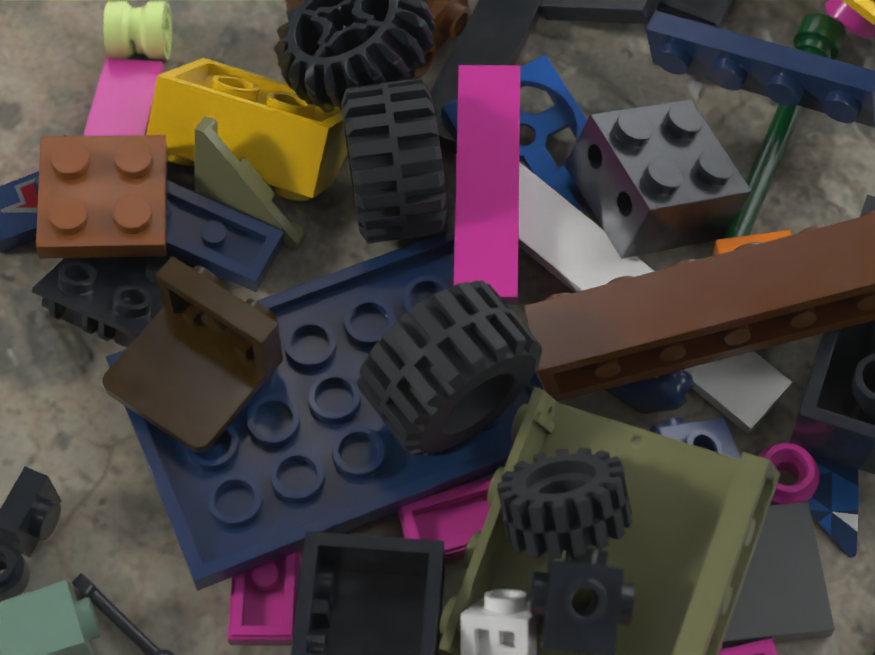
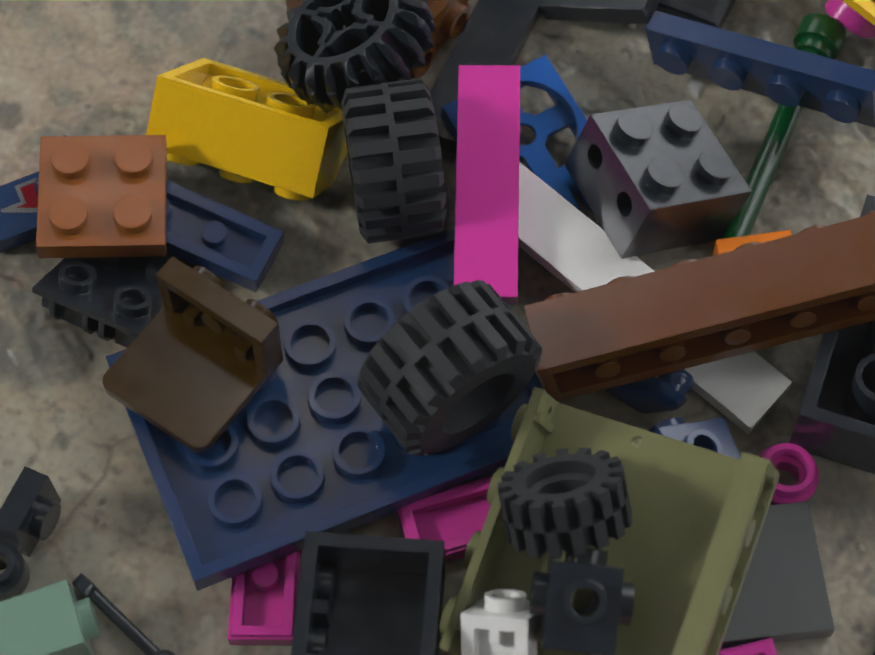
dark pink tile [83,58,165,136] -> none
yellowish green wheel [103,1,172,60] -> none
olive tile [195,116,306,250] -> none
sticker [809,453,859,558] -> none

